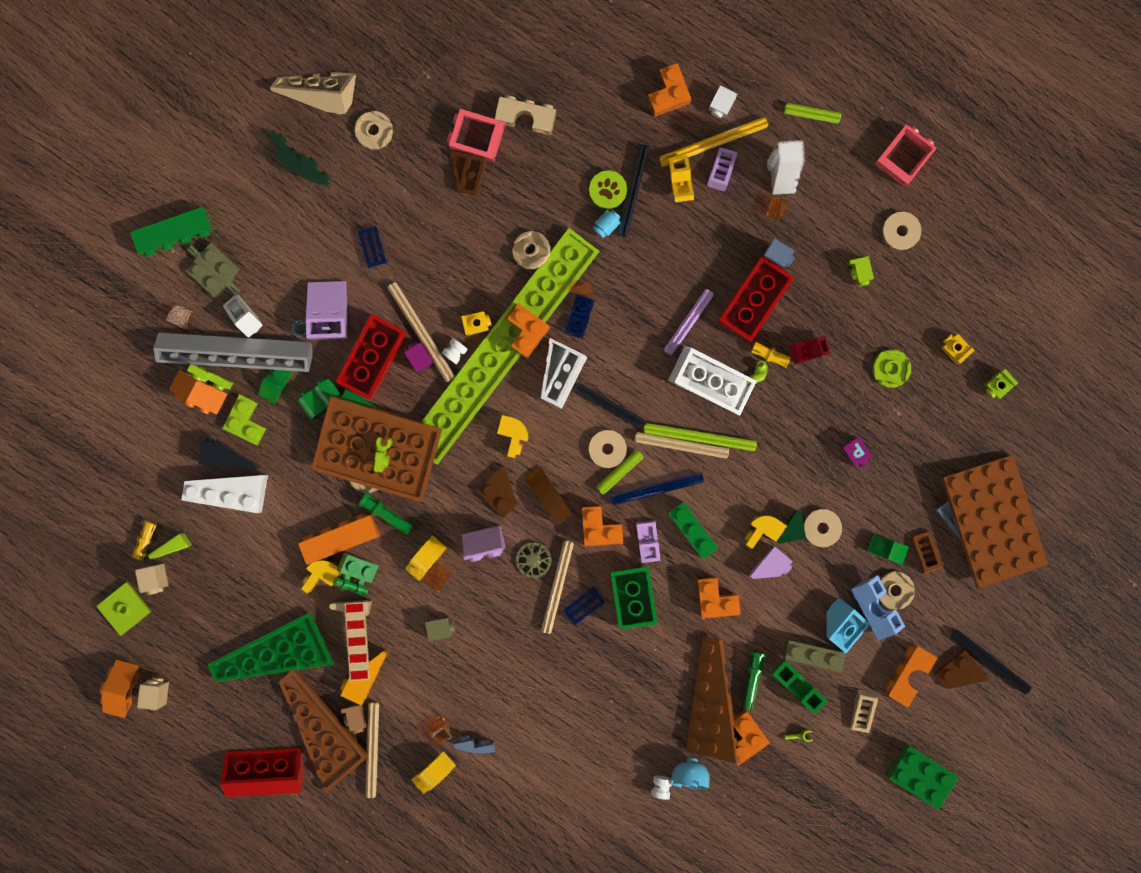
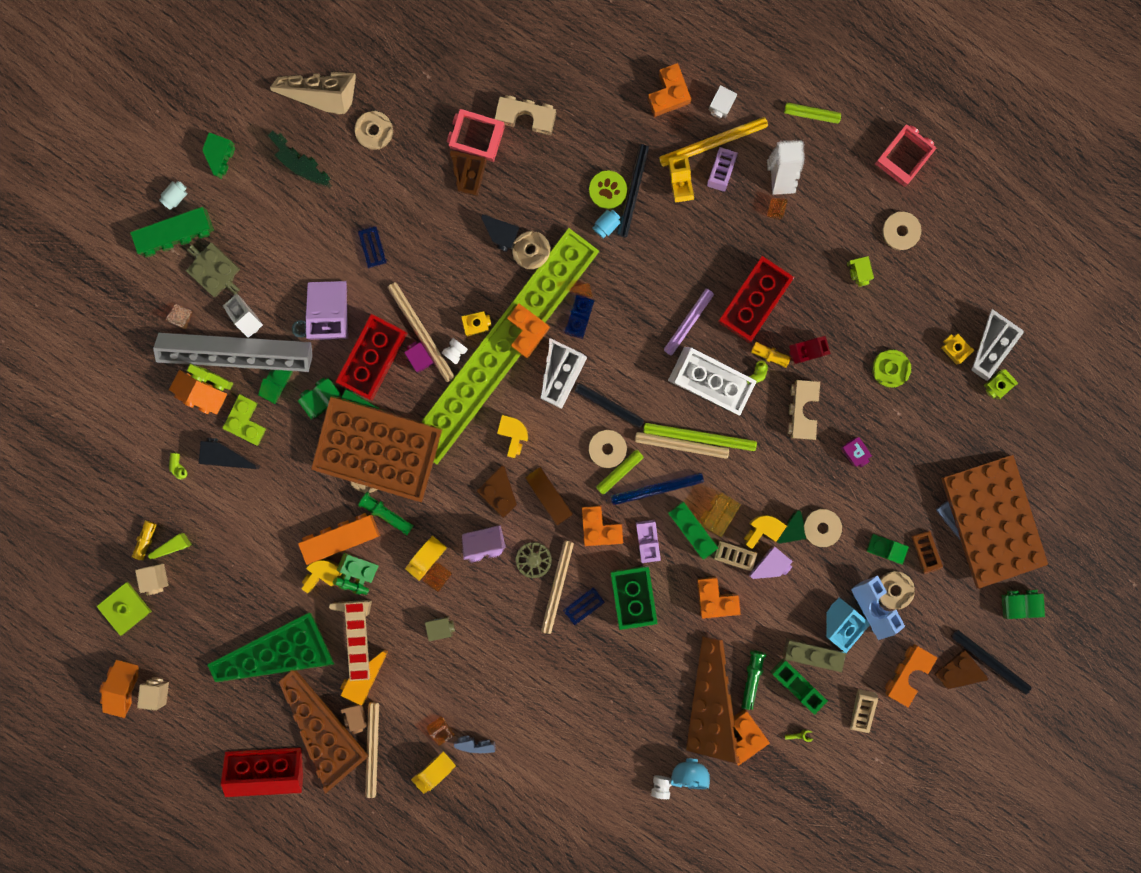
white wedge [181,475,268,513] -> none
lime plate [374,437,392,472] -> none
sand blue brick [763,239,795,269] -> none
green brick [885,742,959,810] -> none
none -> light aqua brick [159,181,187,210]
none -> lime arm [169,453,187,479]
none -> green slope [202,132,235,179]
none -> black slope [481,214,520,252]
none -> clear yellow brick [700,492,741,537]
none -> tan slope [714,541,757,571]
none -> tan arch [788,380,820,440]
none -> white wedge [972,309,1024,381]
none -> green brick [1002,590,1045,619]

